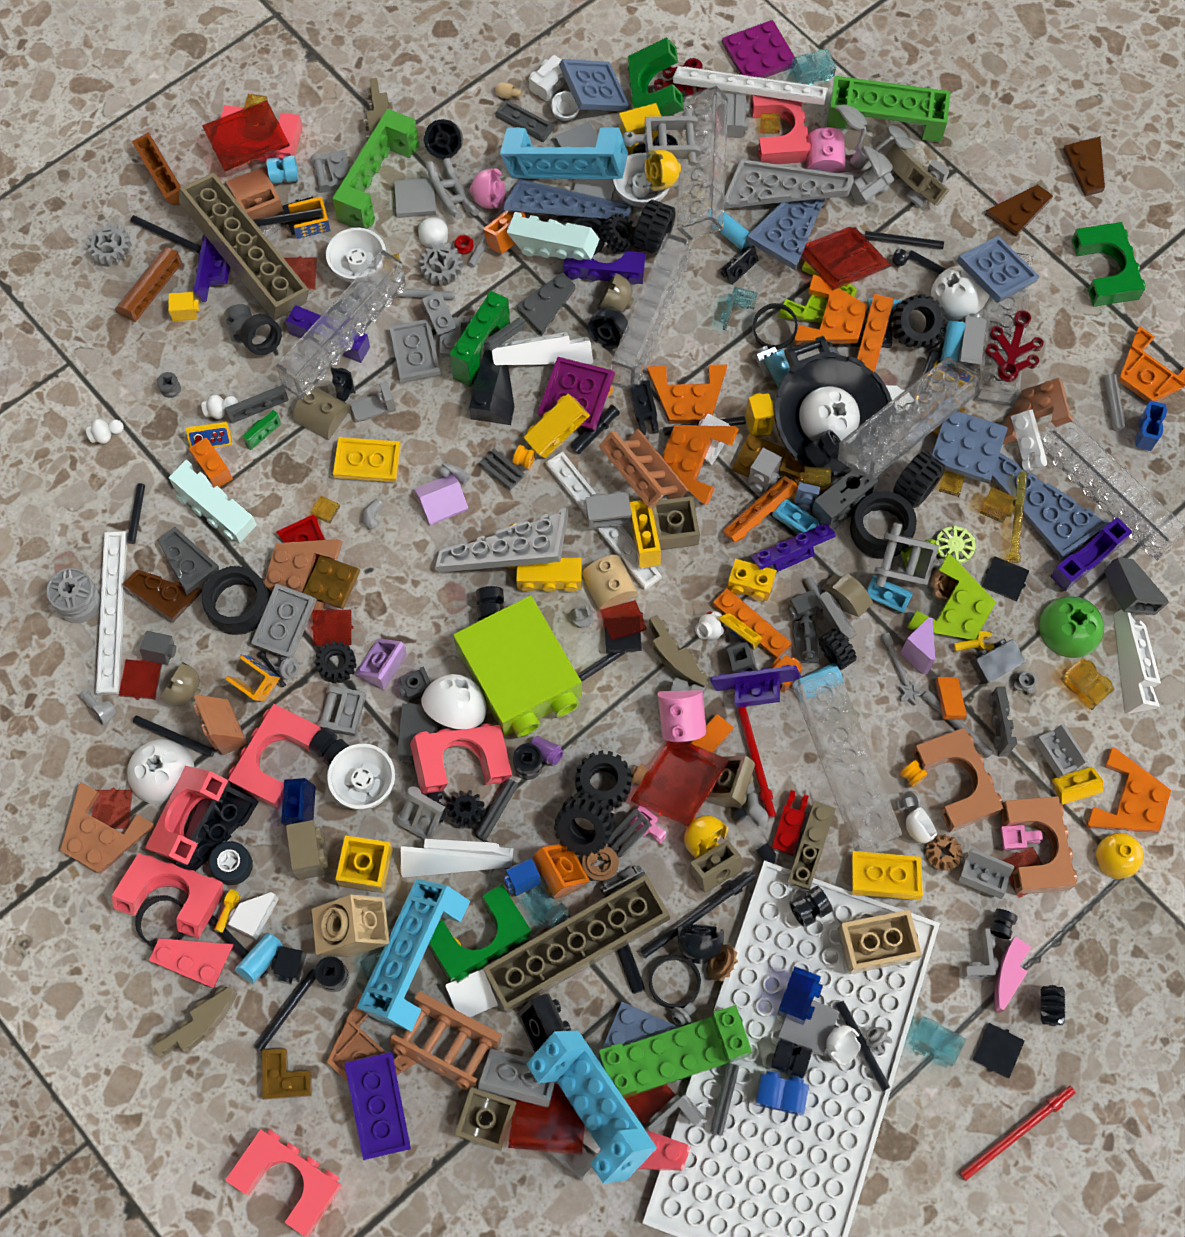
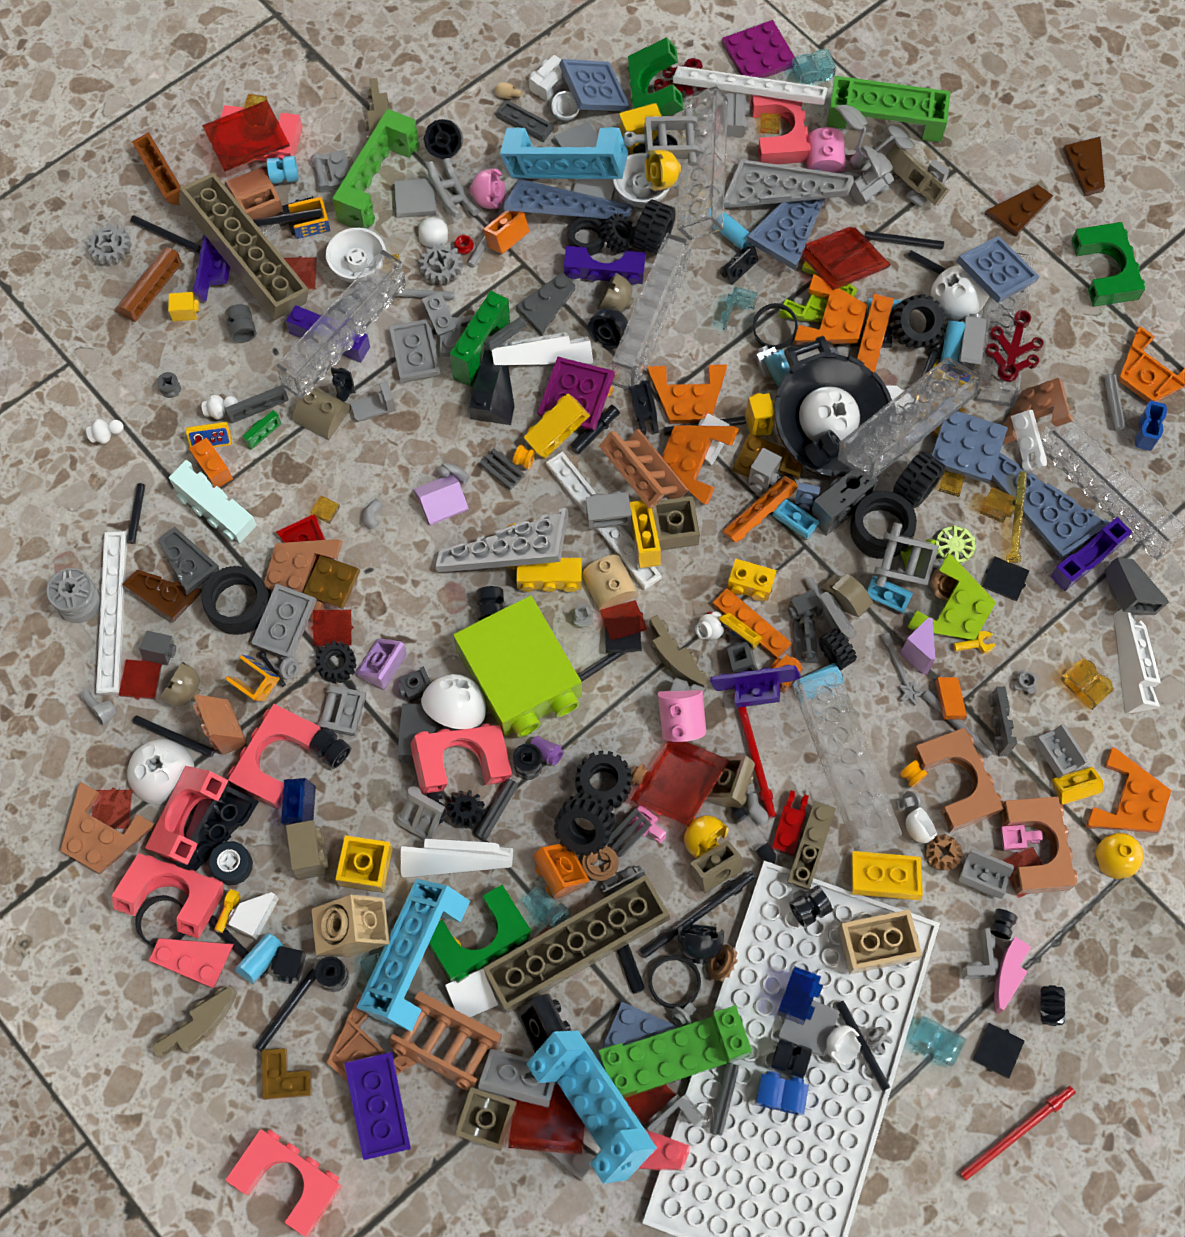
black tyre [240,313,282,355] -> none
white piece [328,744,395,810] -> none
yellow plate [333,437,401,482] -> none
blue brick [503,858,541,896] -> none
light aqua wedge [507,212,599,260] -> none
orange tile [689,714,734,762] -> none
dark purple bracket [751,524,836,572] -> none
clear yellow brick [797,467,831,497] -> none
black hinge [892,249,910,266] -> none
brick [970,638,1026,684] -> none
bright green piece [1039,596,1104,658] -> none

